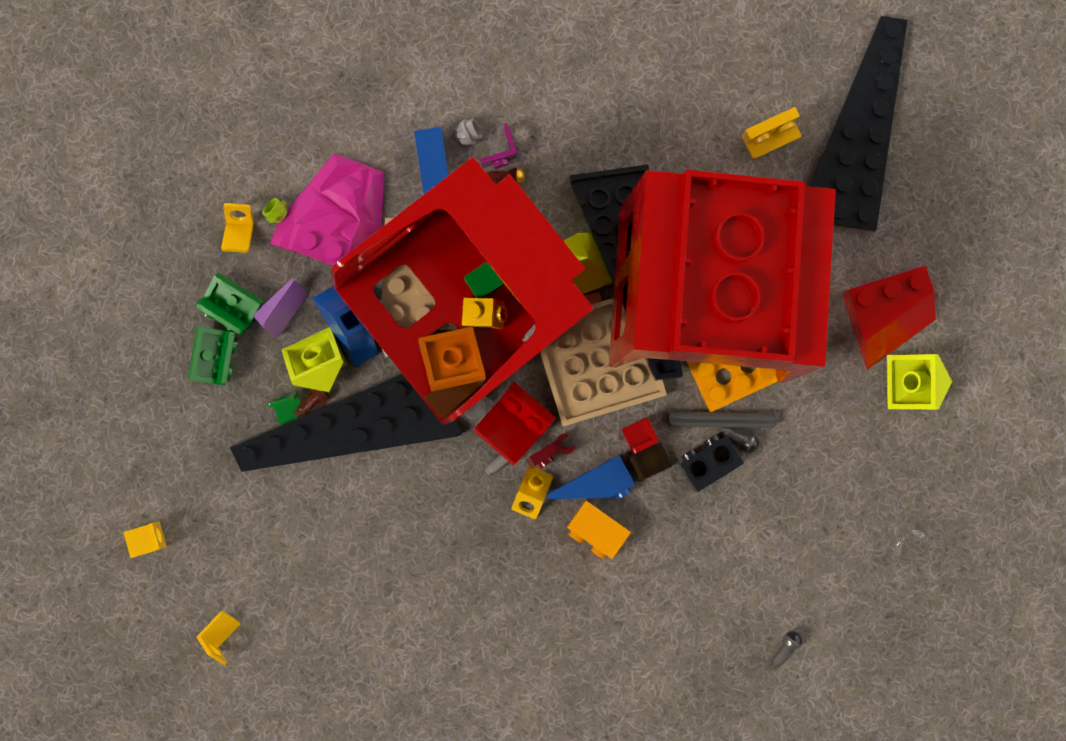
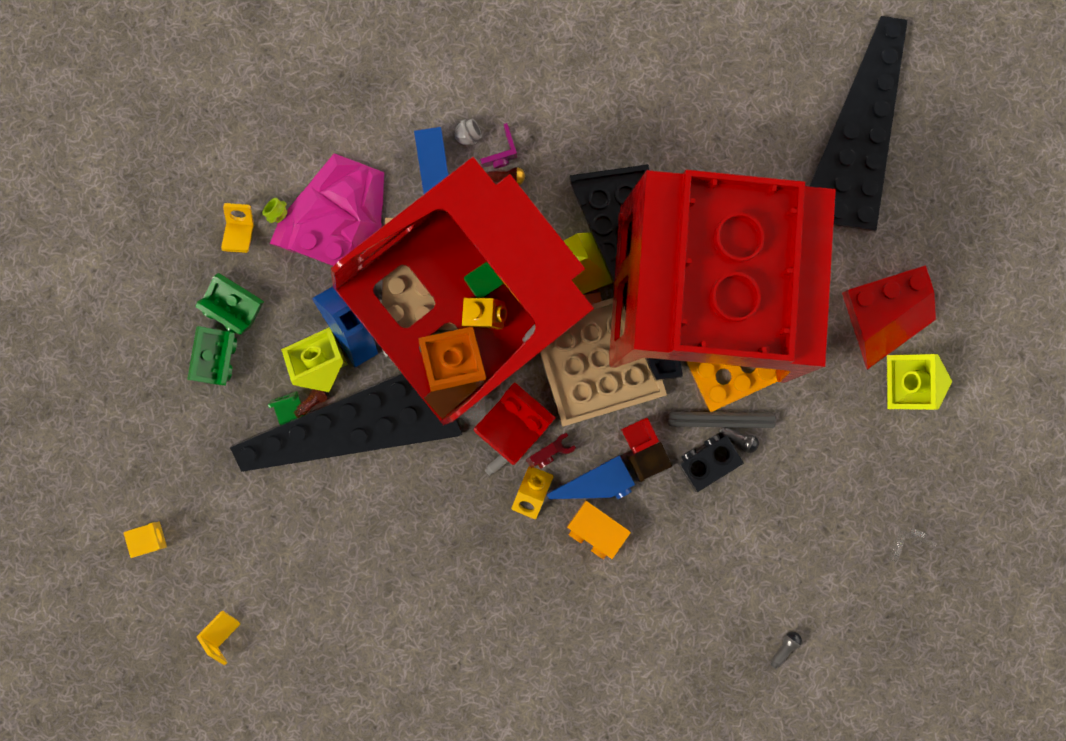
medium lavender slope [253,278,309,339] -> none
yellow bracket [742,107,801,159] -> none

